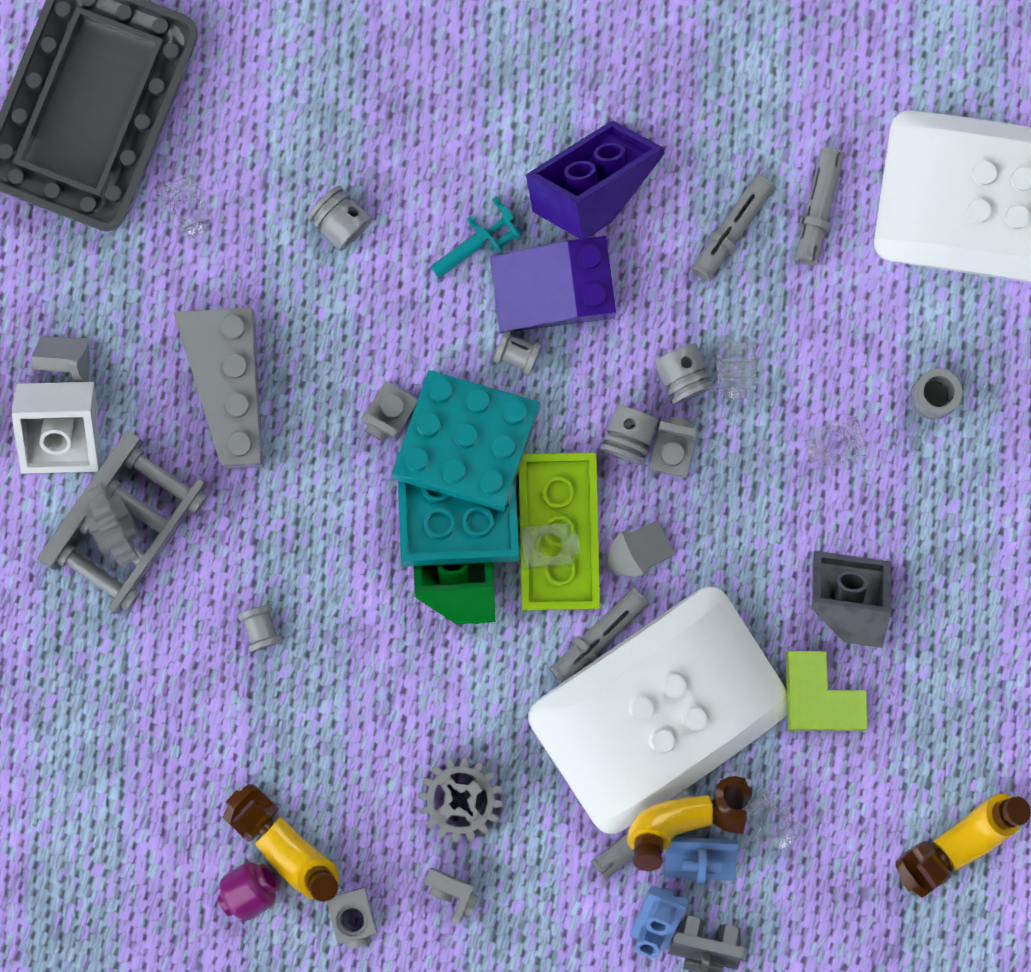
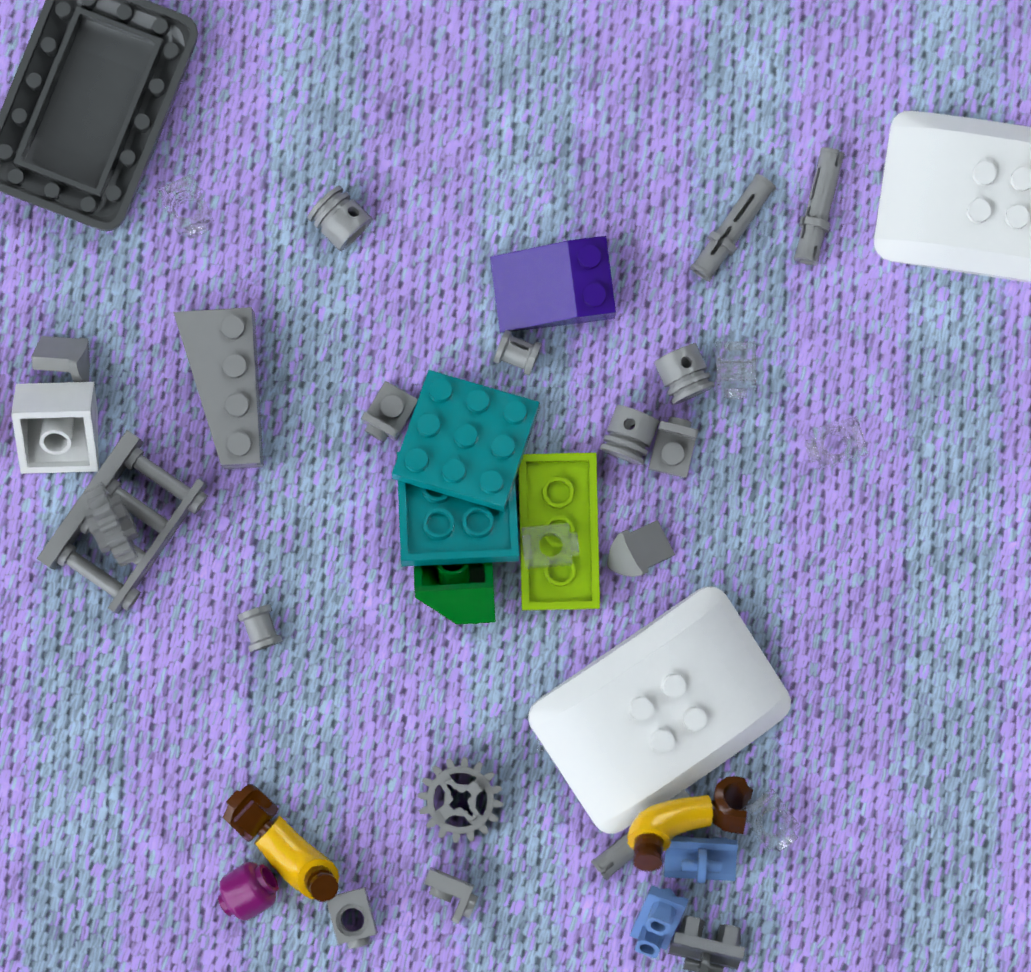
teal piece [430,196,522,279] -> none
dark purple slope [526,120,665,241] -> none
light grey pin [548,587,650,683] -> none
lime tile [785,651,868,731] -> none
flat silver slope [811,551,891,648] -> none
piece [896,794,1031,898] -> none
light grey piece [910,368,963,420] -> none

